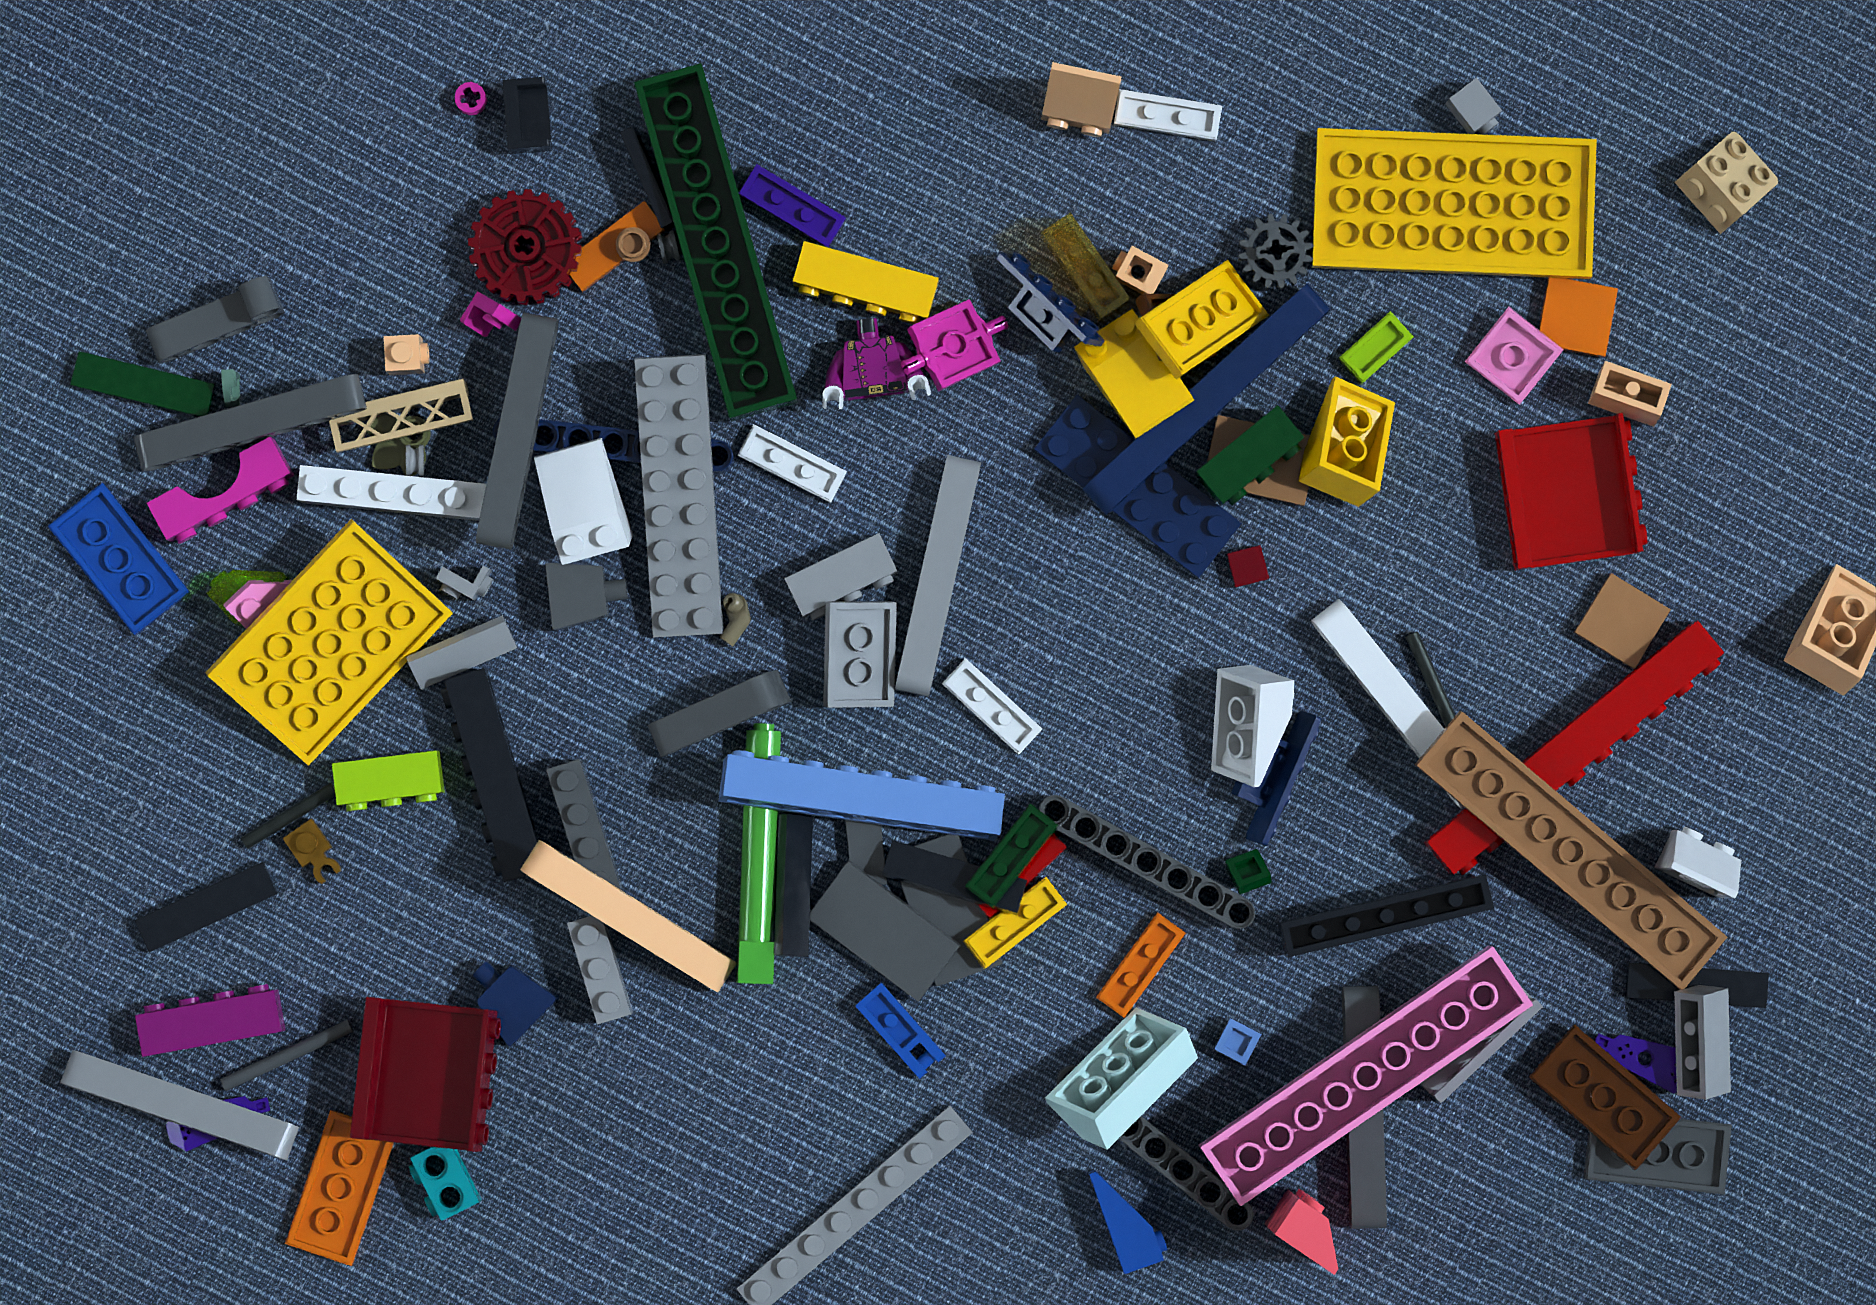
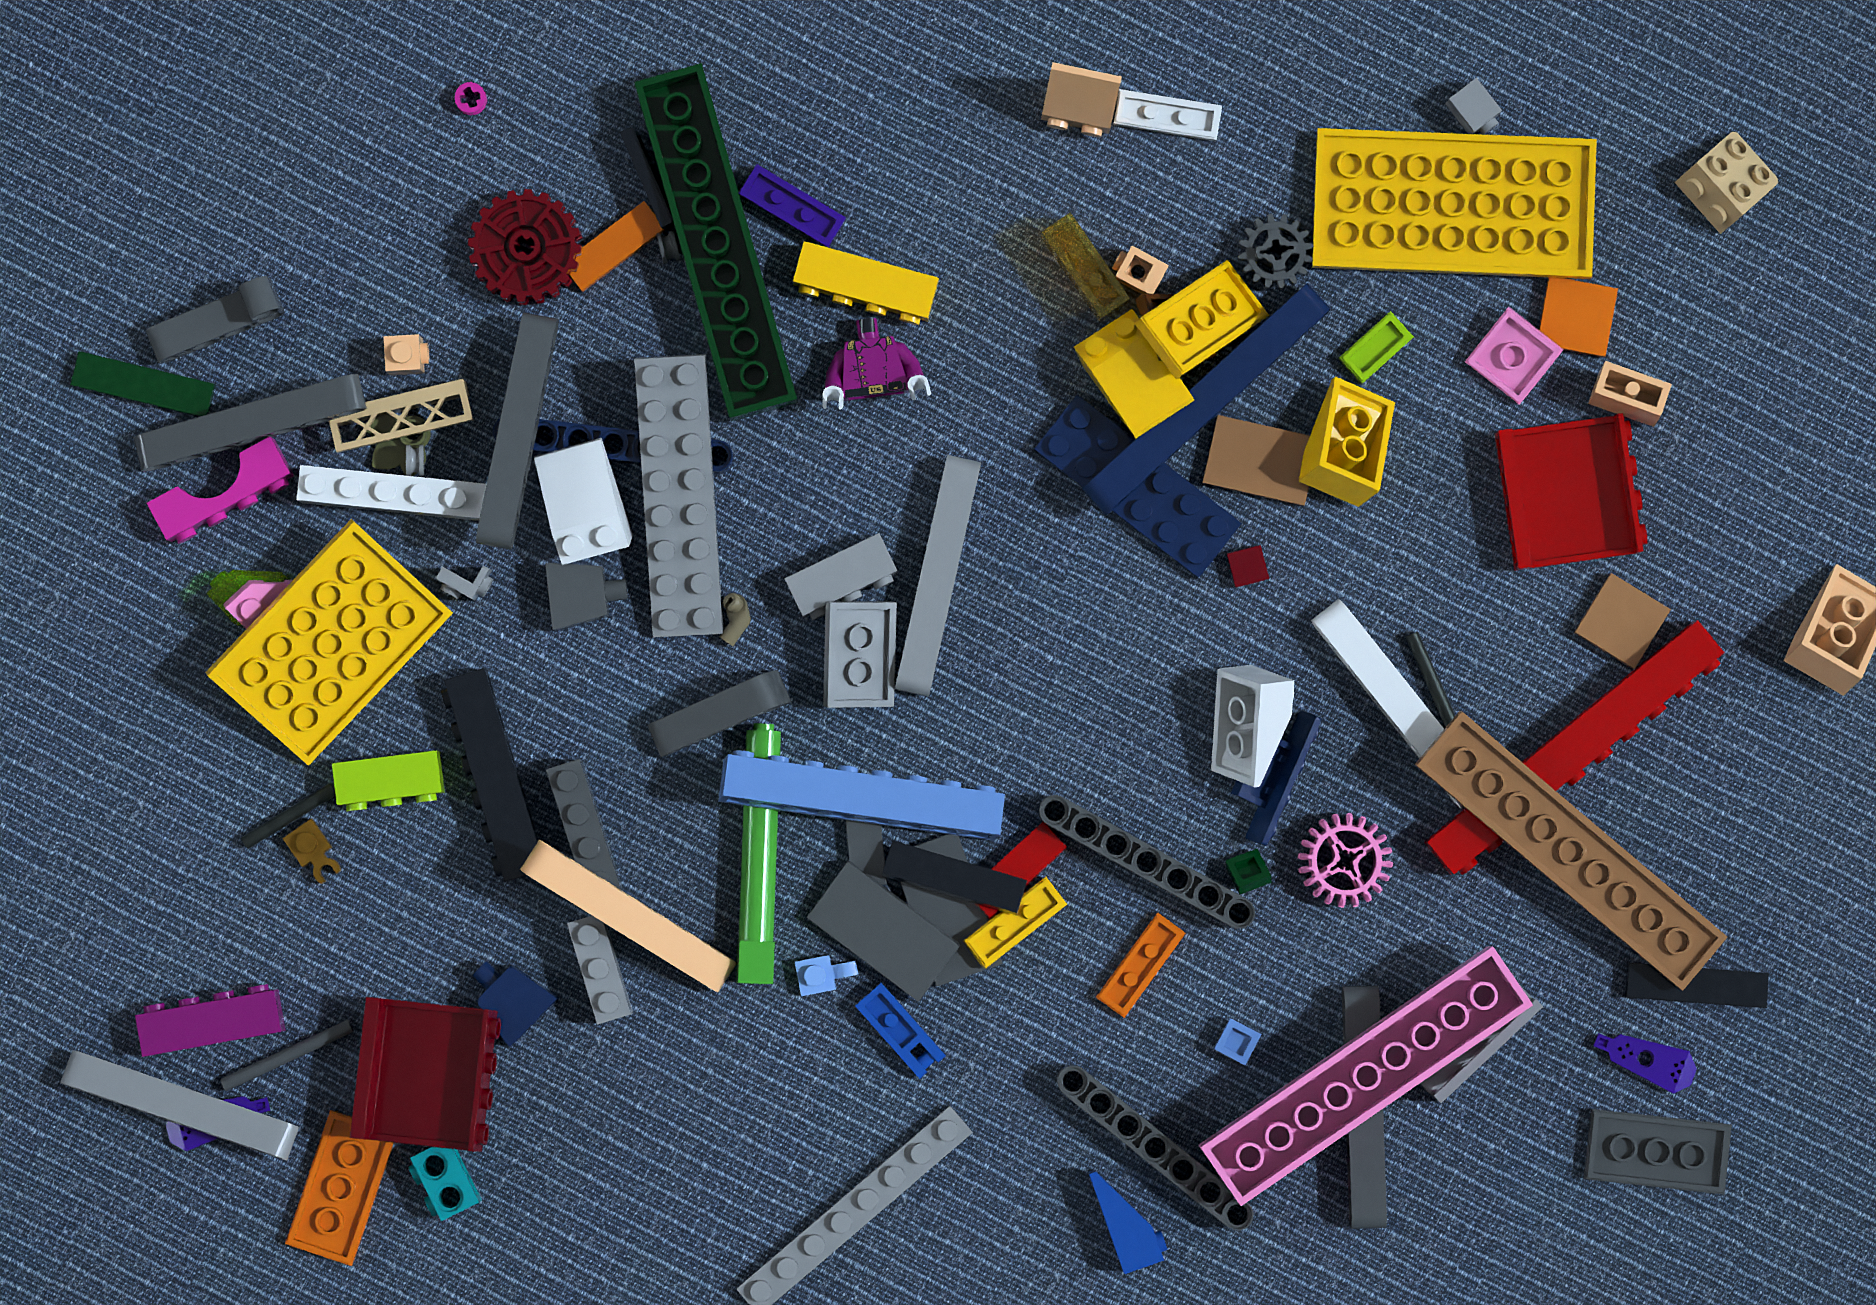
blue tile [48,483,190,635] -> none
black tile [135,862,278,952] -> none
sand green tile [221,369,240,408] -> none
light grey tile [406,615,517,689] -> none
dark pink bracket [460,291,521,337] -> none
black panel [503,77,552,154] -> none
medium nougat plate [615,227,651,262] -> none
white tile [738,424,847,503] -> none
black tile [774,814,813,957] -> none
dark pink plate [900,299,1008,392] -> none
white tile [942,658,1042,755] -> none
dark green tile [965,803,1059,909] -> none
dark blue bracket [995,252,1105,352] -> none
light aqua slope [1045,1007,1198,1150] -> none
dark green brick [1195,405,1305,506] -> none
coral slope [1264,1189,1338,1275] -> none
black brick [1277,874,1494,957] -> none
reddish brown tile [1528,1024,1681,1170] -> none
white slope [1655,827,1741,899] -> none
light grey brick [1674,985,1731,1100] -> none
none -> light blue plate [795,955,859,996]
none -> bright pink gear [1297,813,1393,908]

